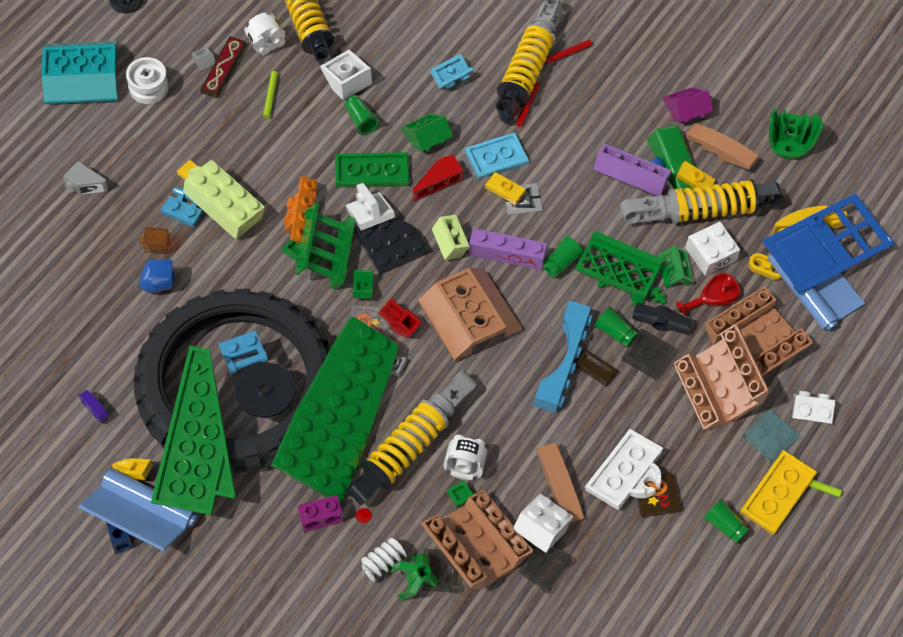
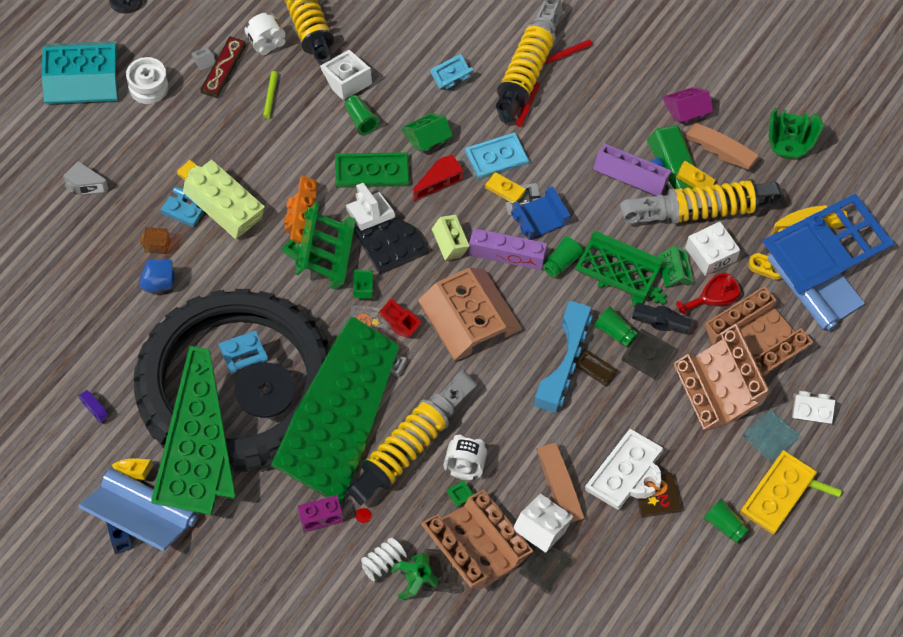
none -> blue panel [511,186,570,240]

